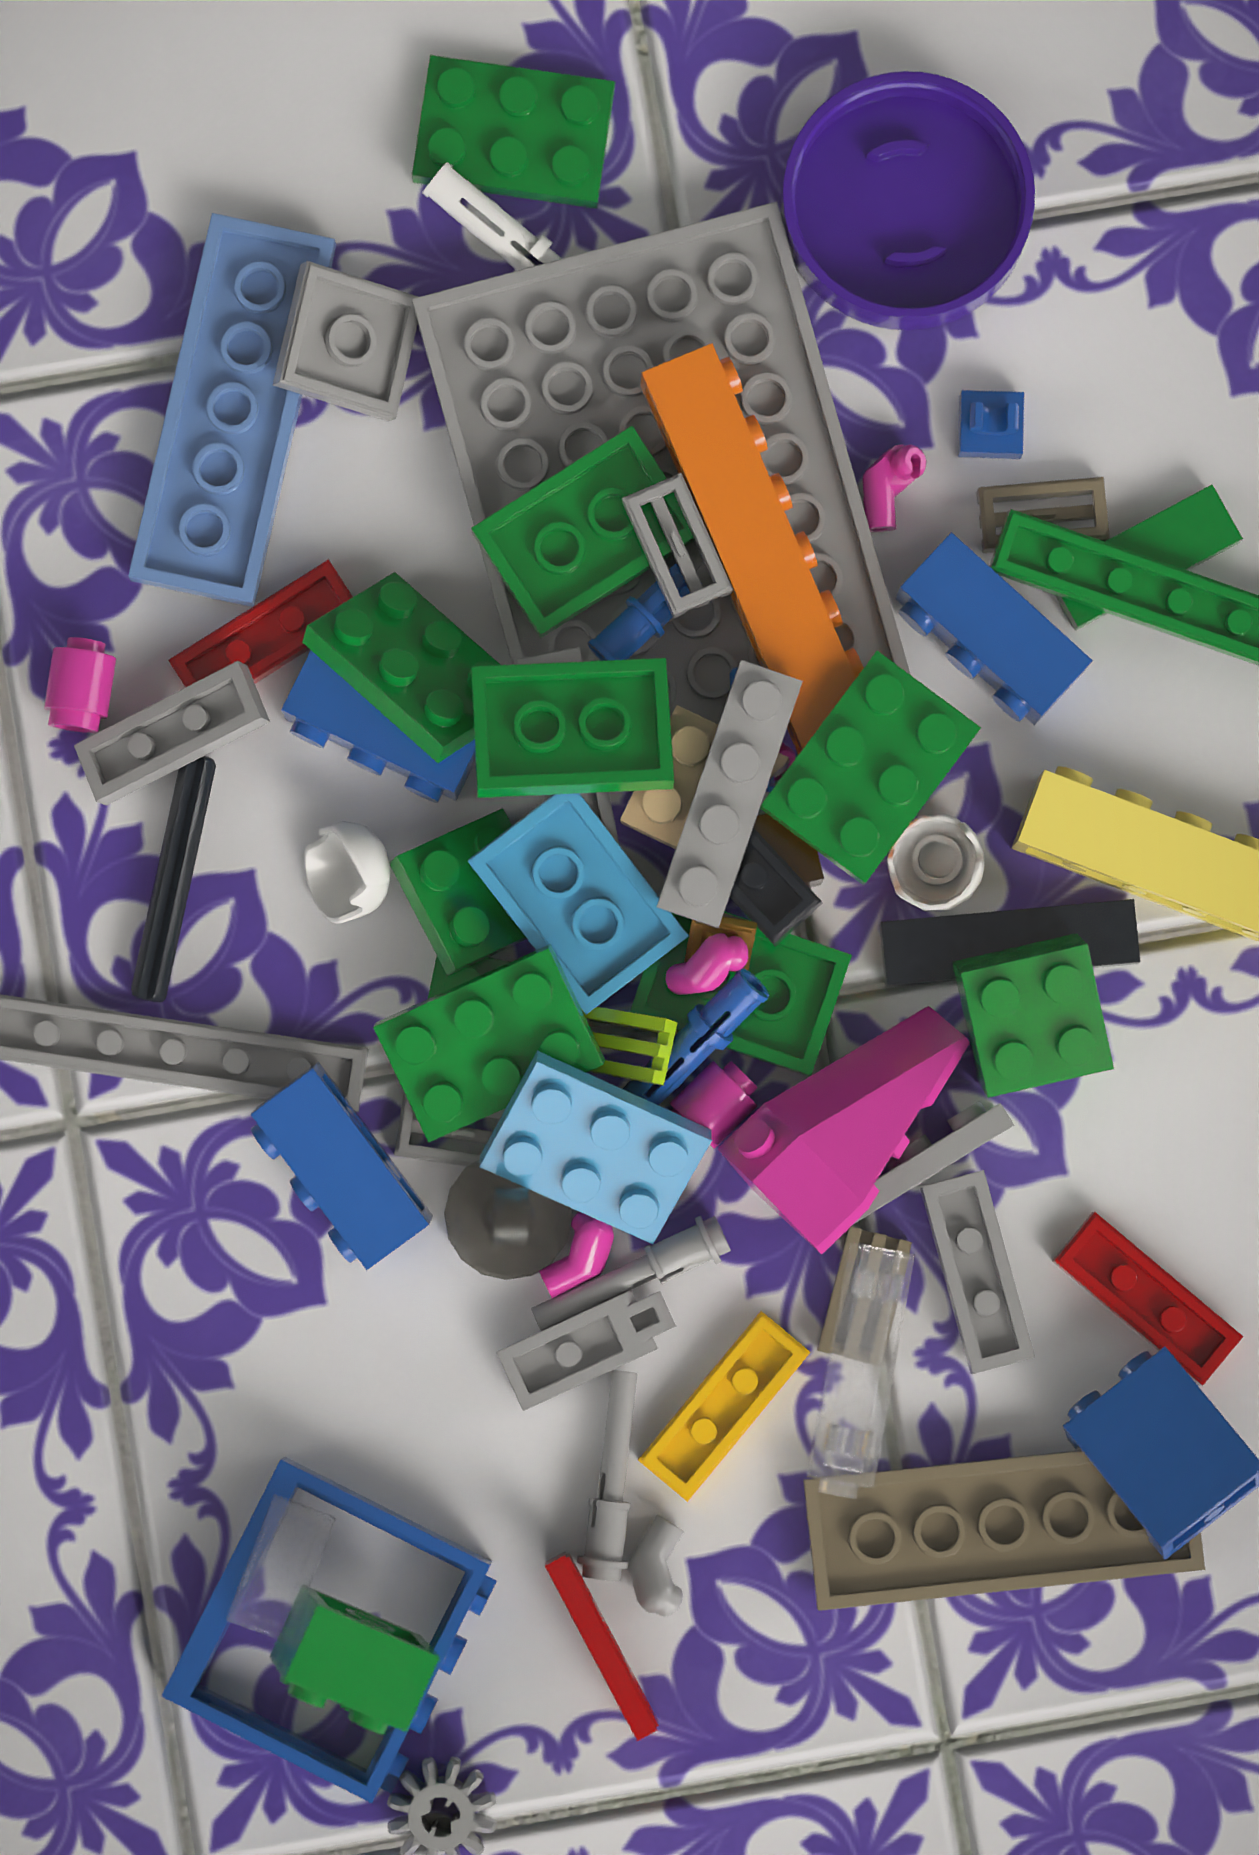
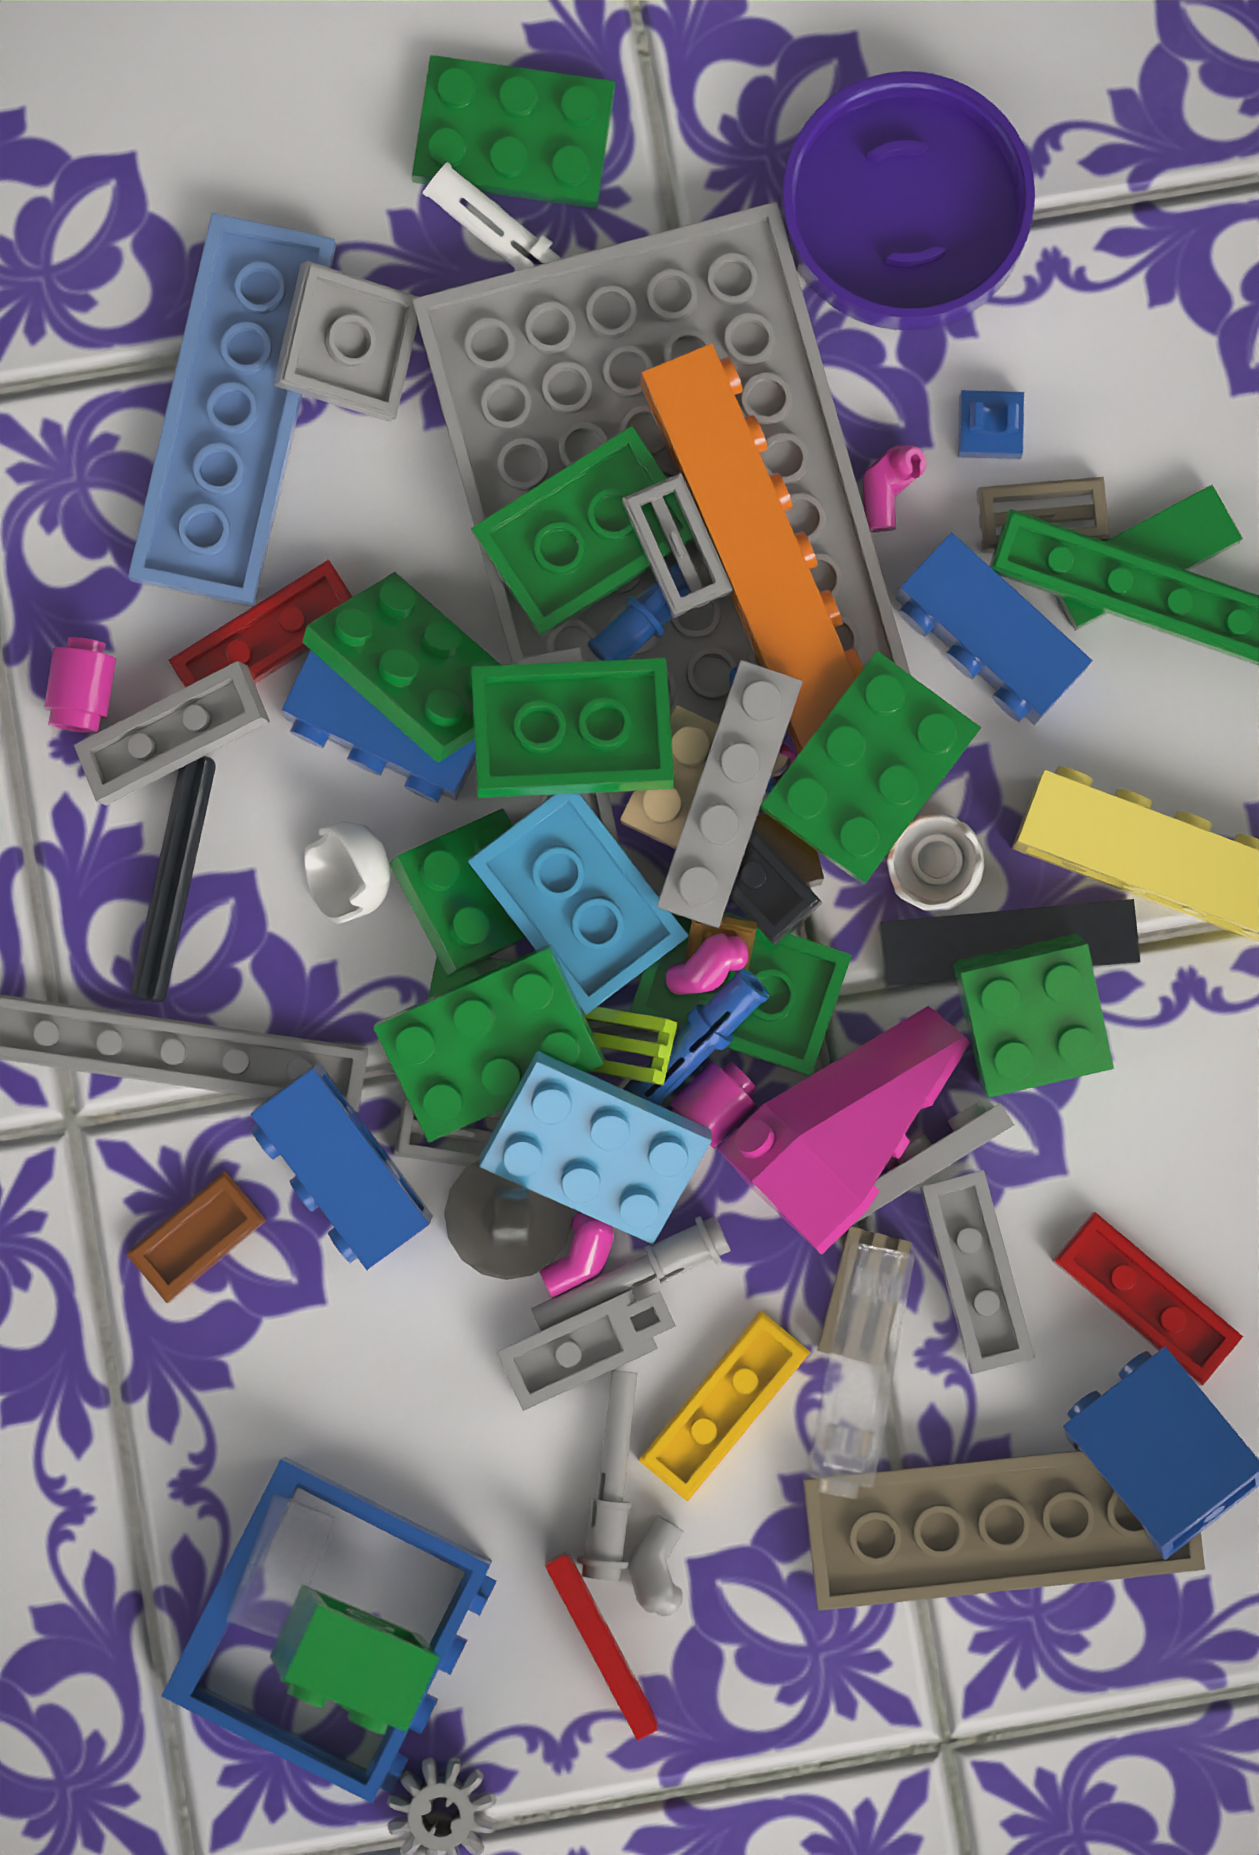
none -> dark orange tile [126,1171,268,1303]

